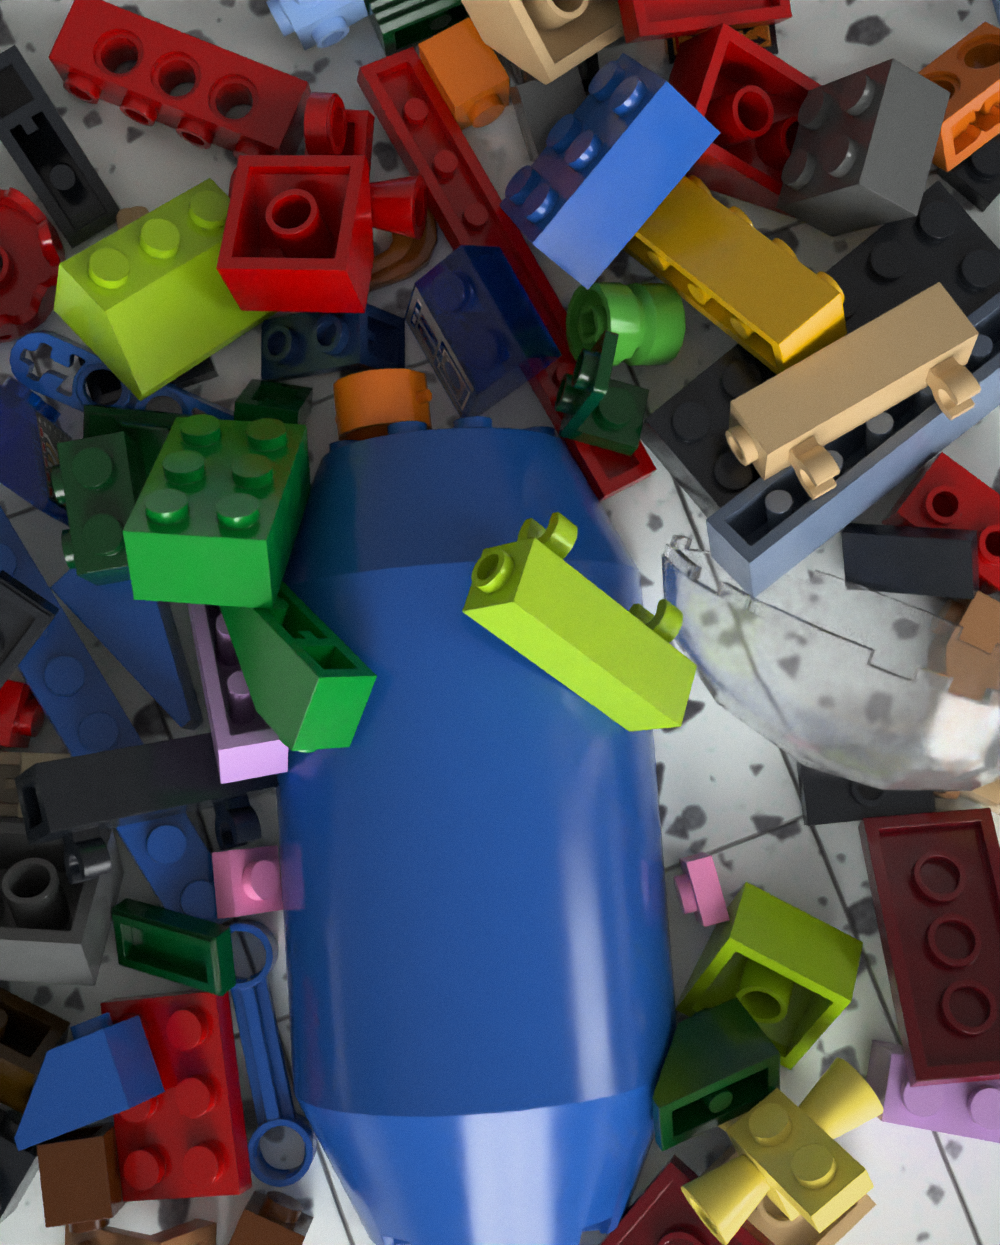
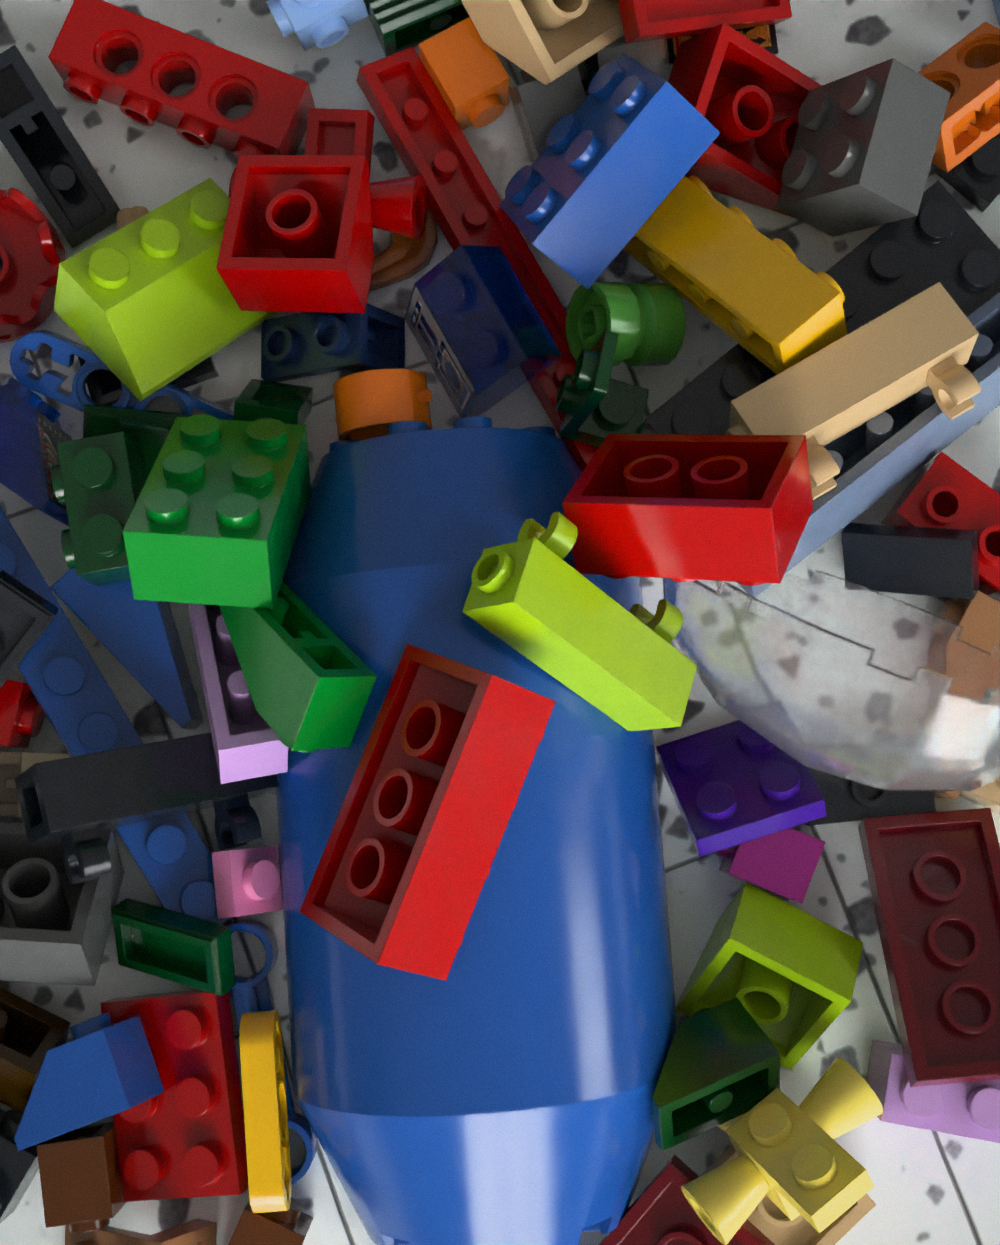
red tile [304,92,347,155] -> none
bright pink plate [673,852,730,927] -> none
none -> yellow beam [239,1010,292,1213]
none -> red slope [299,644,556,981]
none -> red brick [562,434,813,586]
none -> dark purple plate [656,708,826,857]
none -> magenta brick [715,828,825,904]

